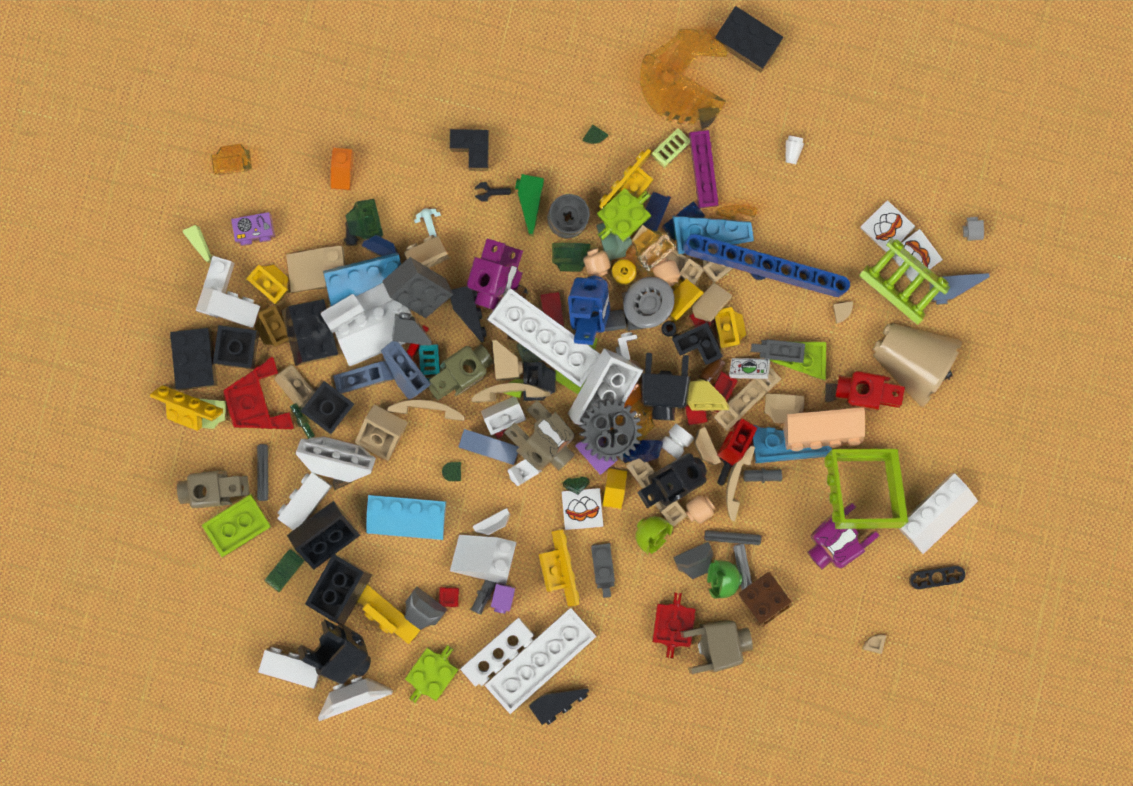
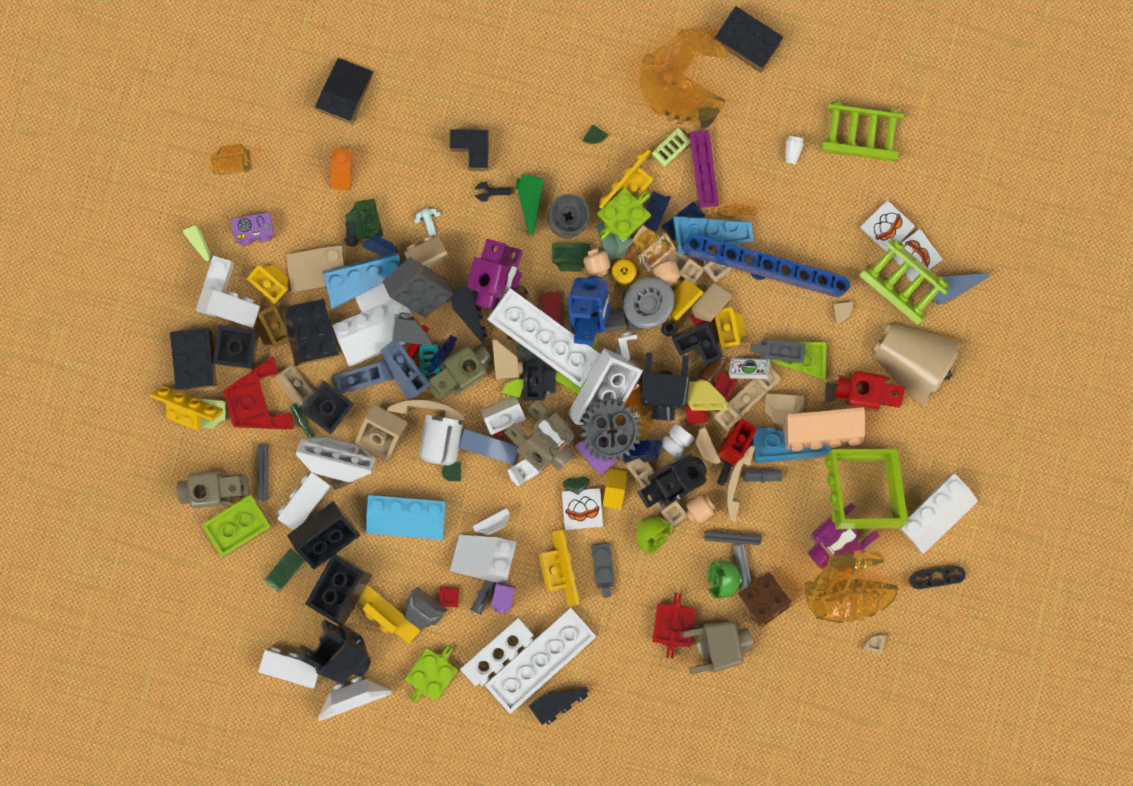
white panel [321,294,365,333] -> none
tan slope [471,383,551,403] -> none
dark grey slope [673,542,714,579] -> none
light grey plate [963,217,984,241] -> none
none -> black slope [315,58,374,125]
none -> white cylinder [419,415,464,466]
none -> clear blue slope [428,335,457,373]
none -> clear yellow piece [804,551,898,623]
none -> lime fence [820,102,904,162]

